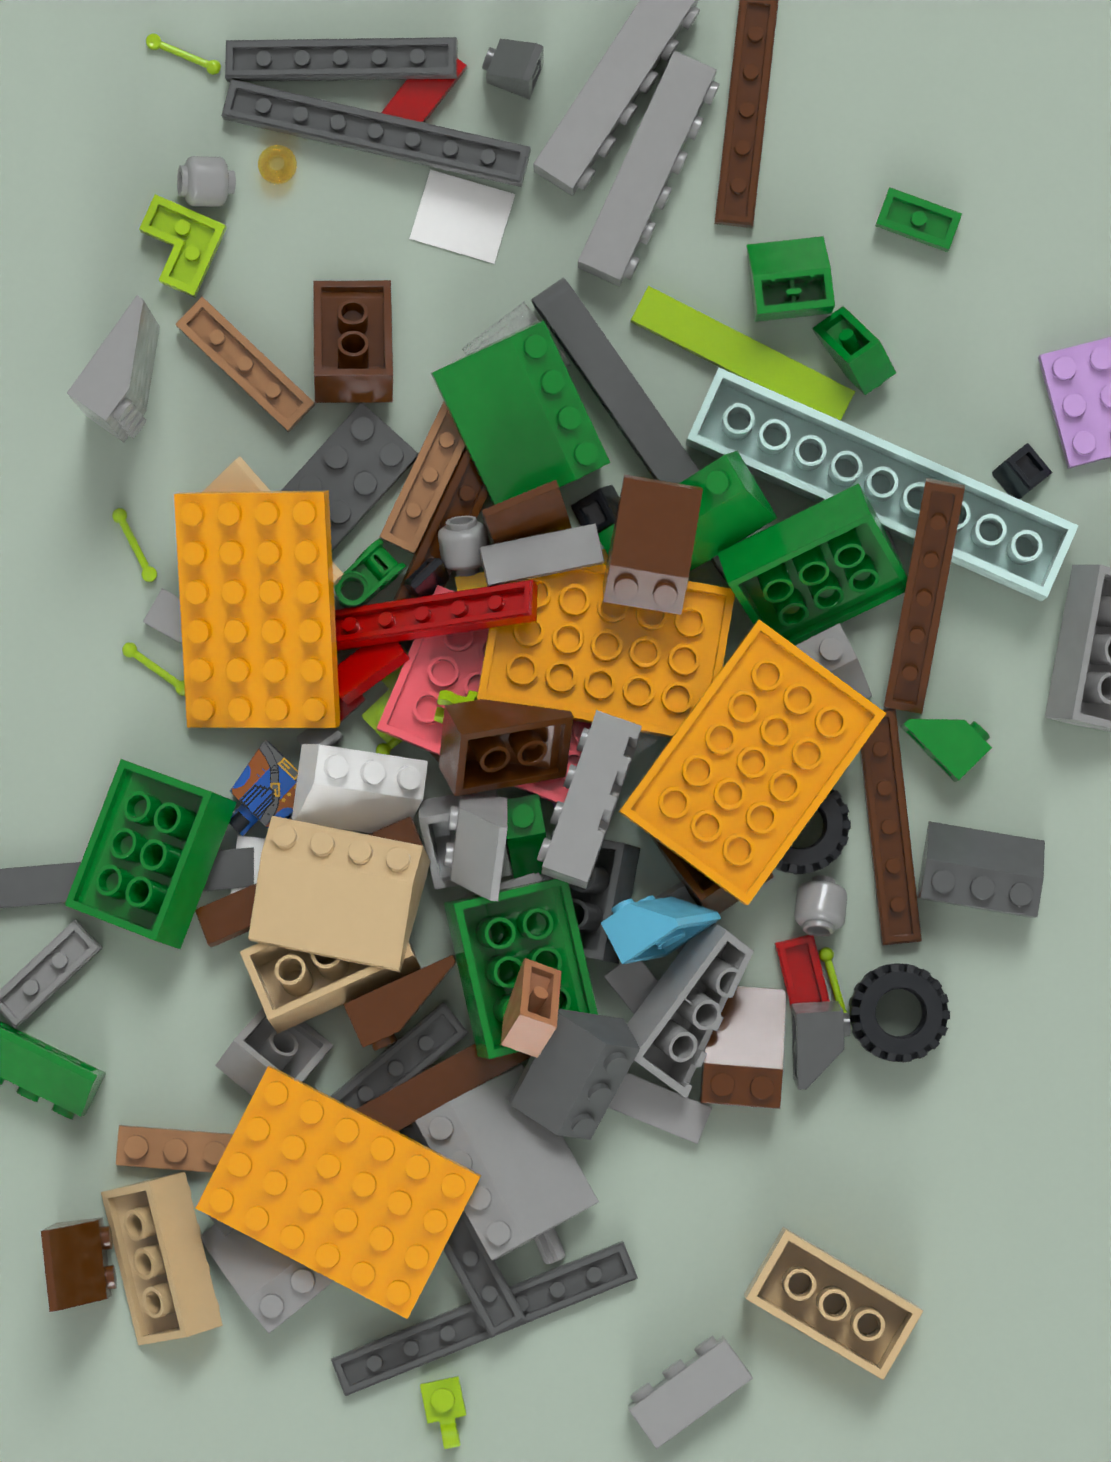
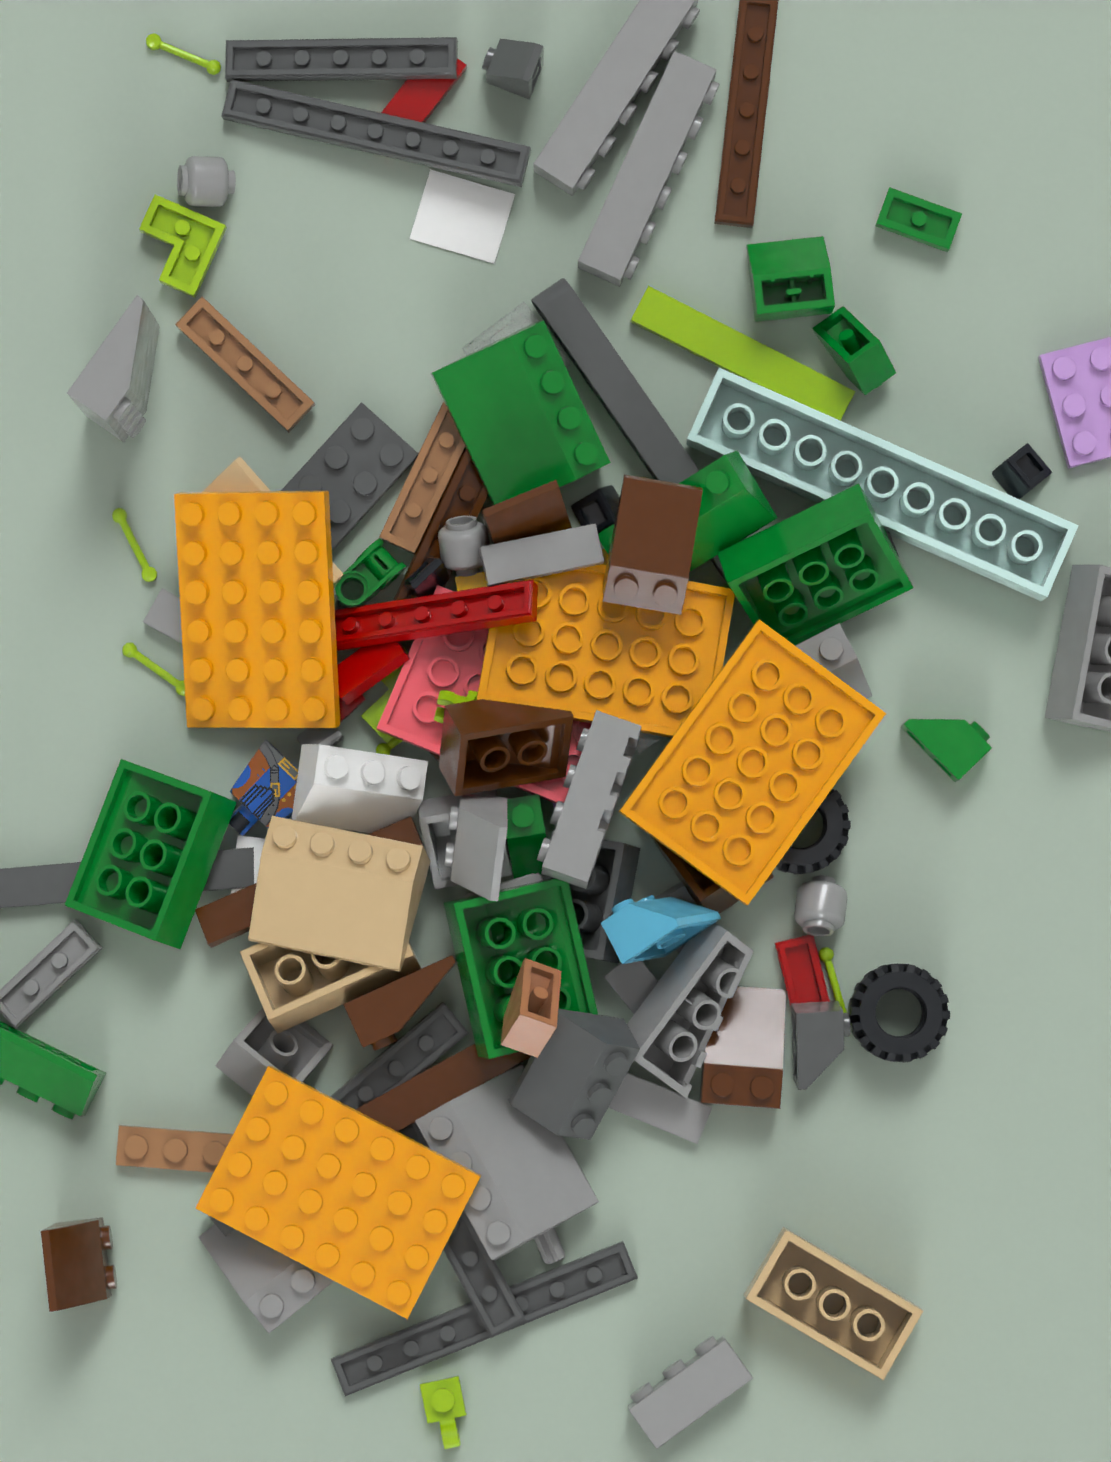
tan slope [101,1172,223,1345] -> none
clear yellow plate [258,145,297,184] -> none
reddish brown slope [313,280,393,403] -> none
reddish brown tile [860,709,922,946] -> none
reddish brown plate [884,478,965,714] -> none
dark grey slope [917,821,1045,918] -> none

